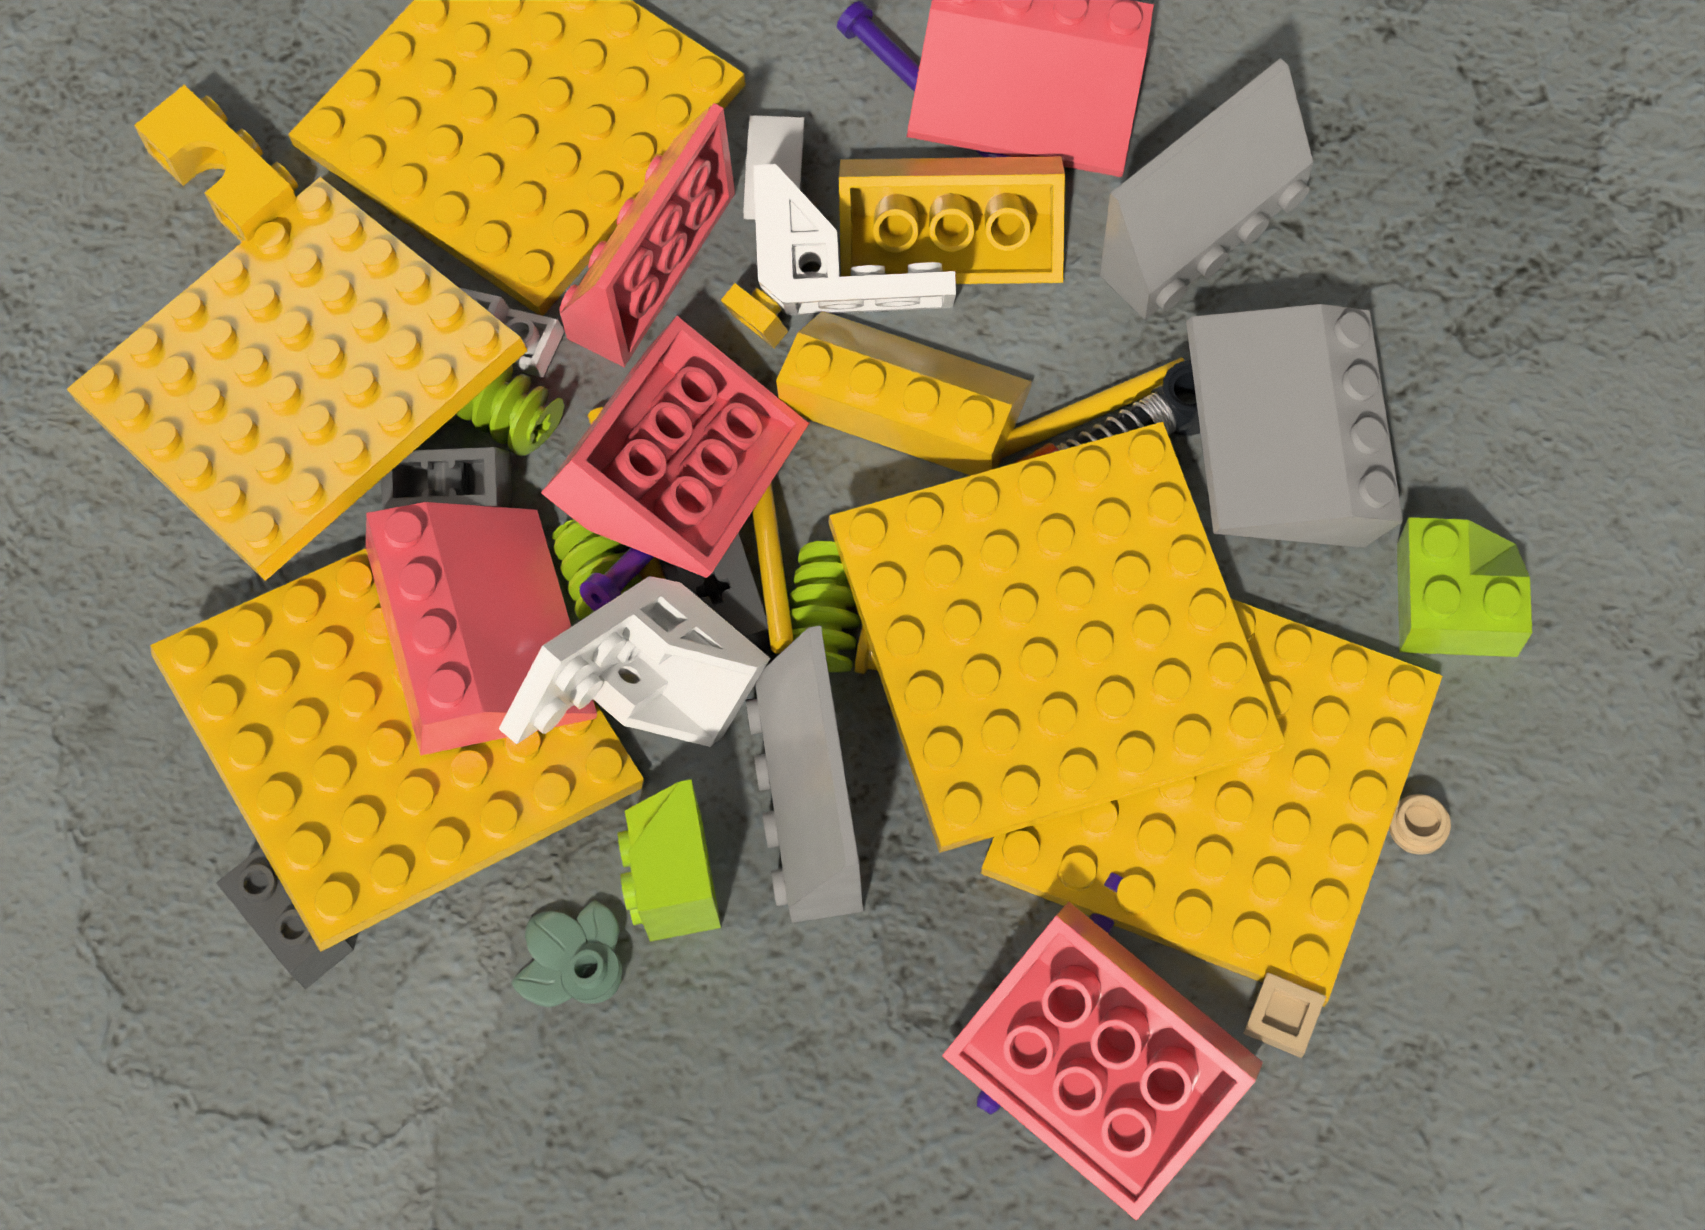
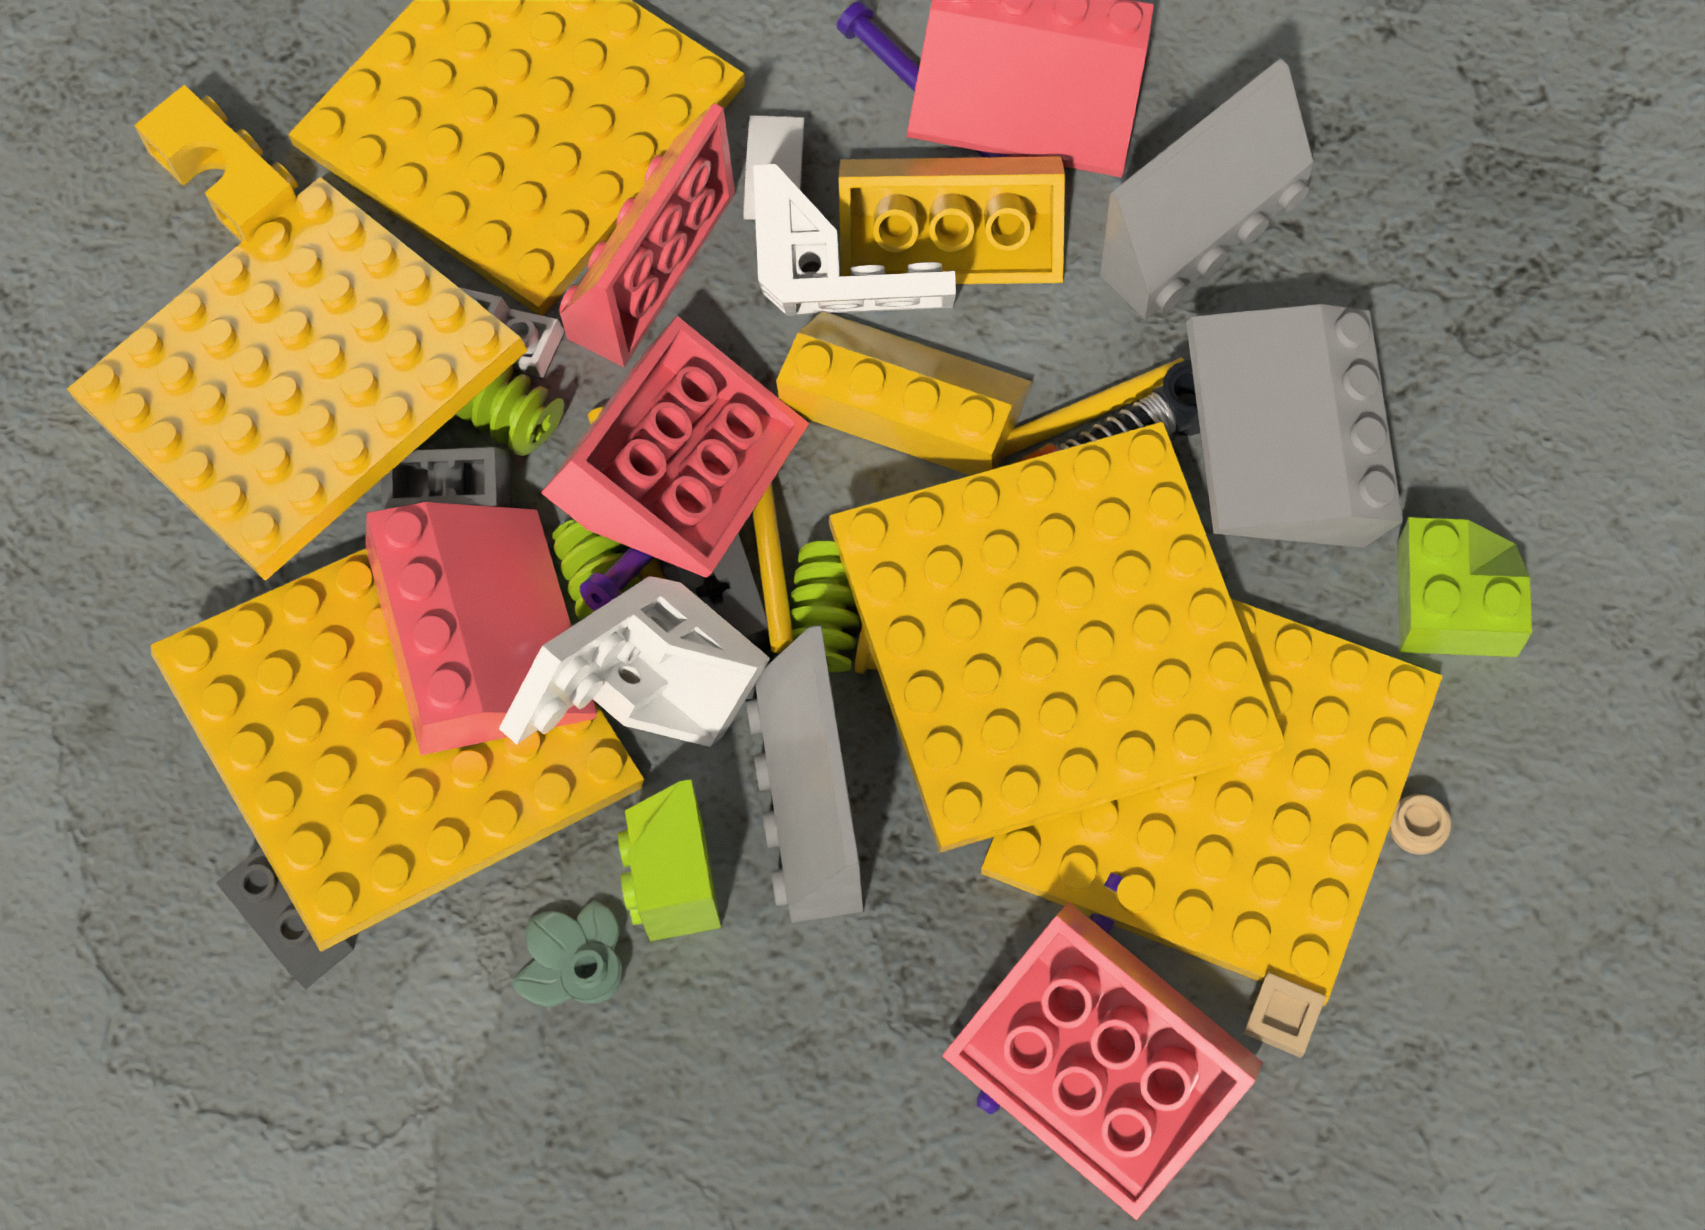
yellow plate [721,283,788,348] -> none

